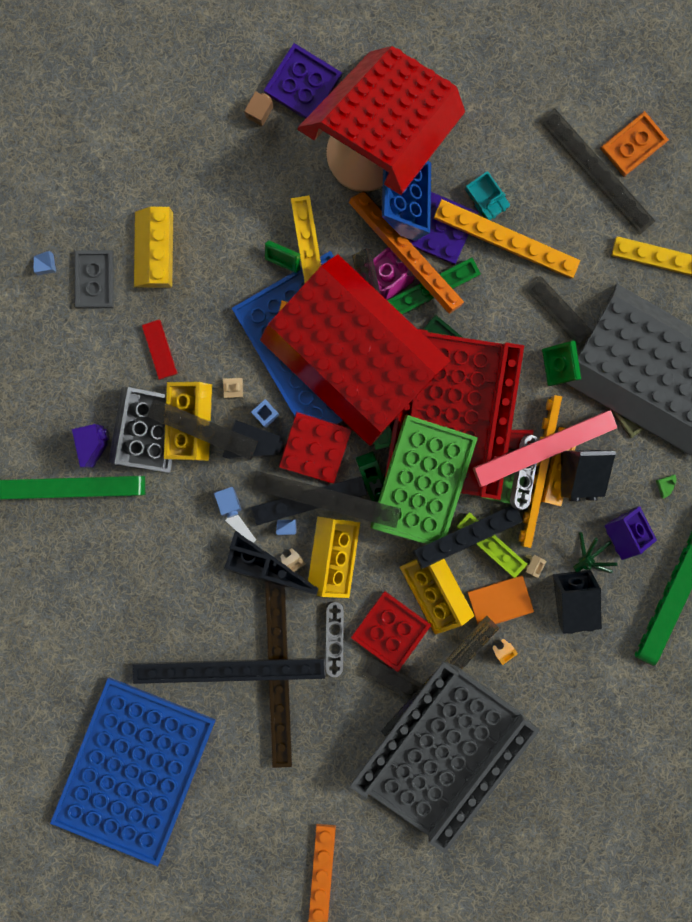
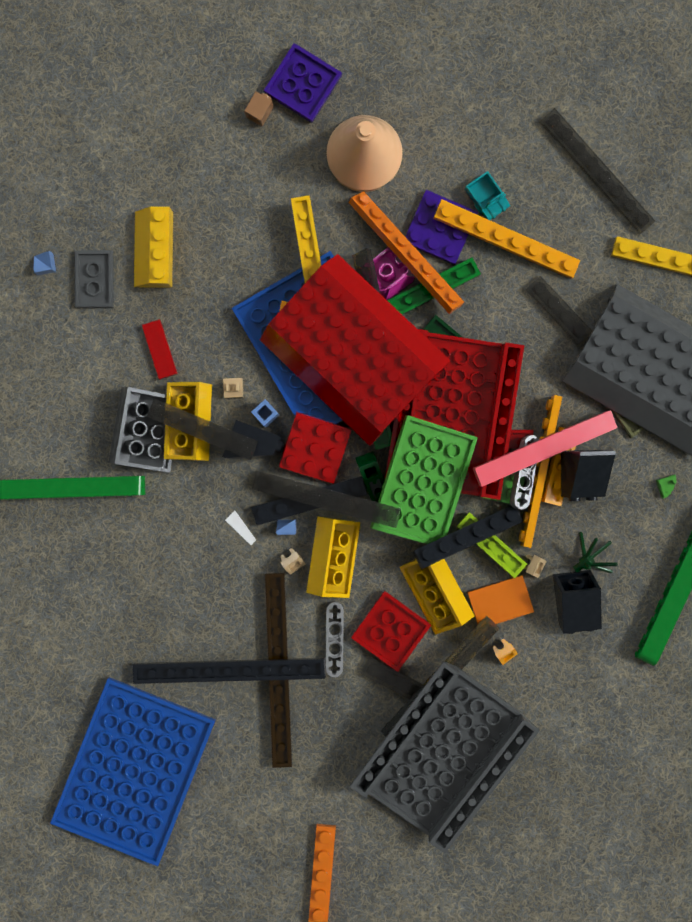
dark purple slope [72,424,110,468] -> none
medium blue brick [214,487,242,518] -> none
black wedge [224,531,318,596] -> none
green tile [265,240,300,273] -> none
red slope [297,46,465,195] -> none
blue slope [382,161,431,241] -> none
green tile [542,341,581,386] -> none
orange tile [600,111,669,177] -> none
dark purple slope [604,506,657,560] -> none

